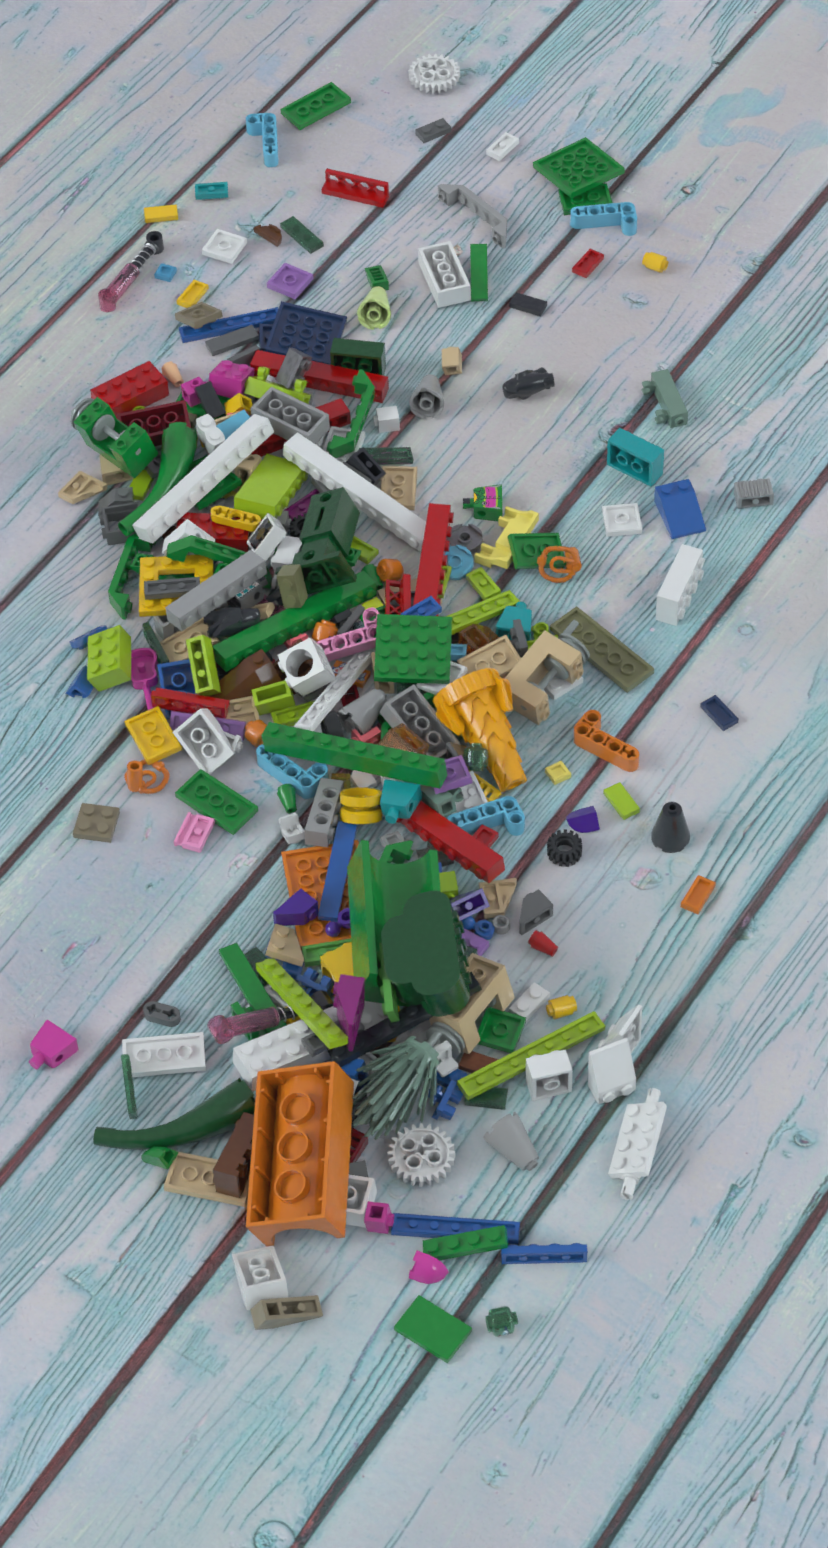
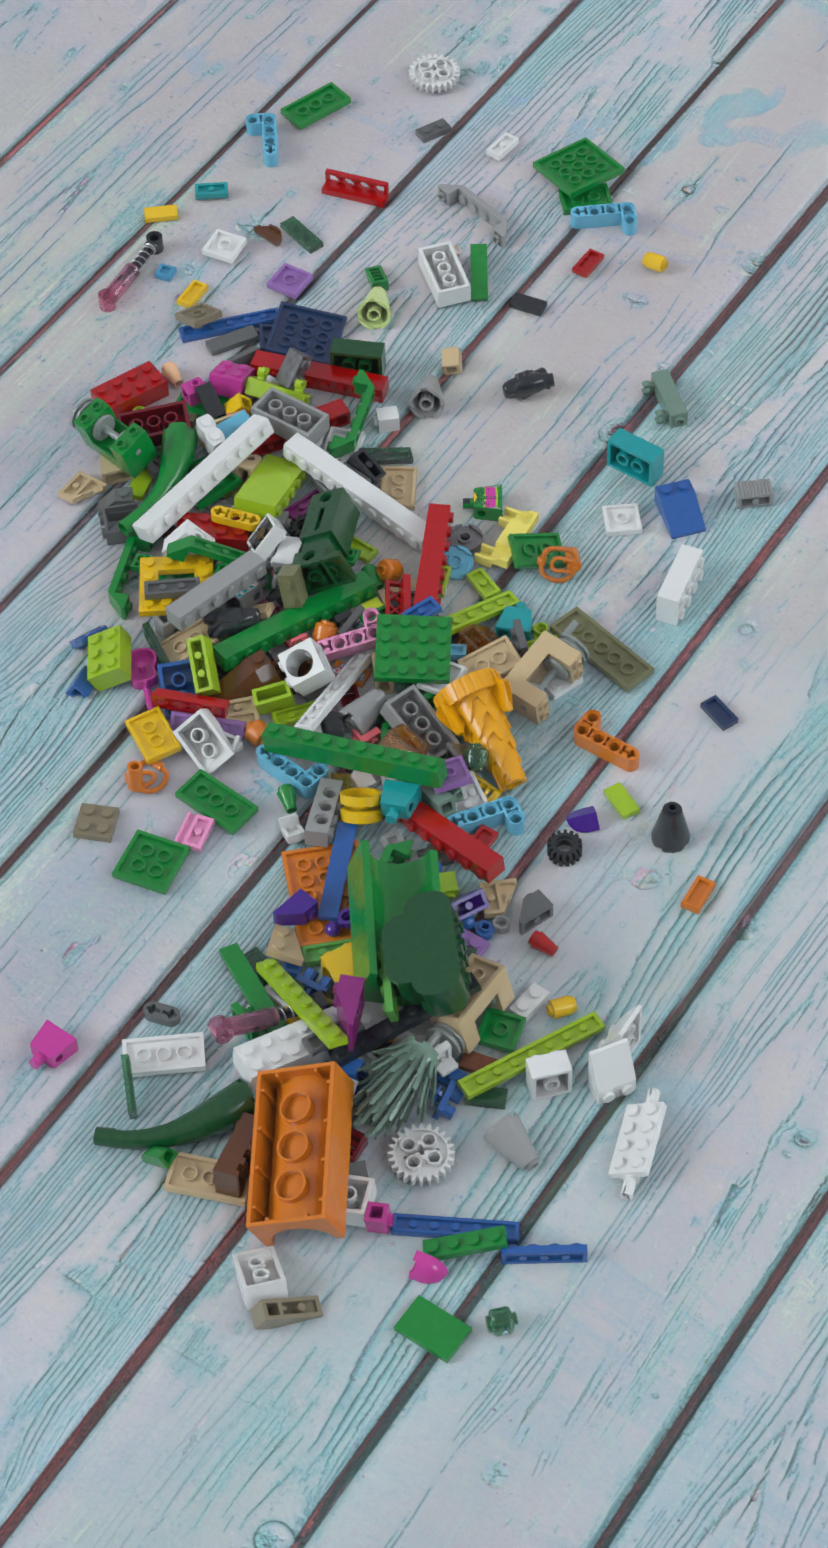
light yellow tile [545,761,571,785] -> none
none -> green plate [112,829,190,895]

